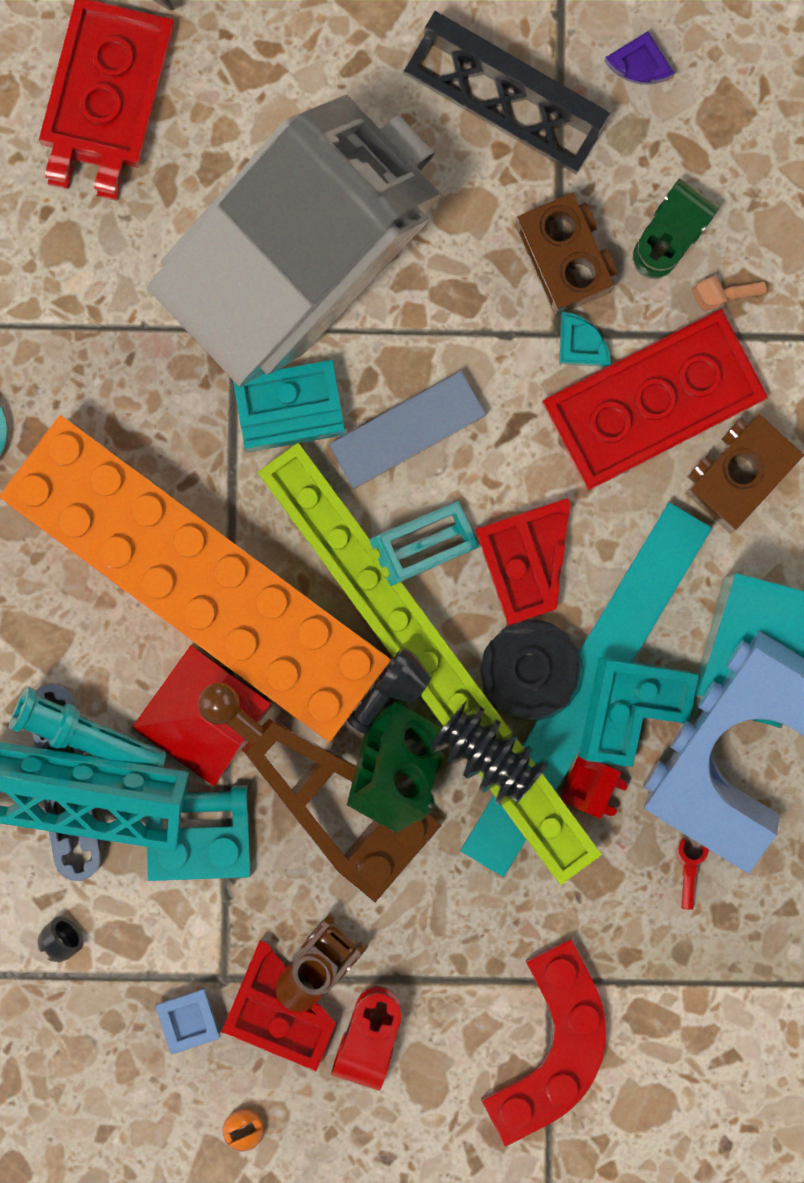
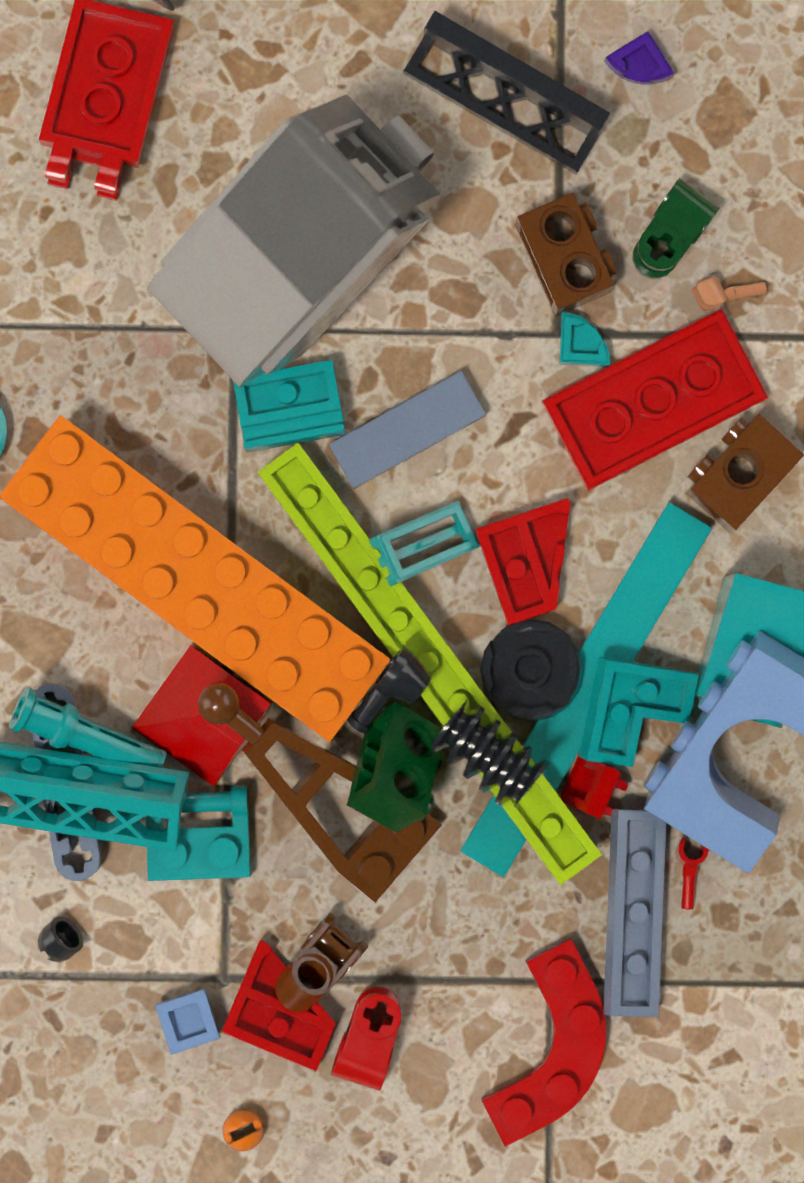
none -> sand blue plate [603,809,666,1017]

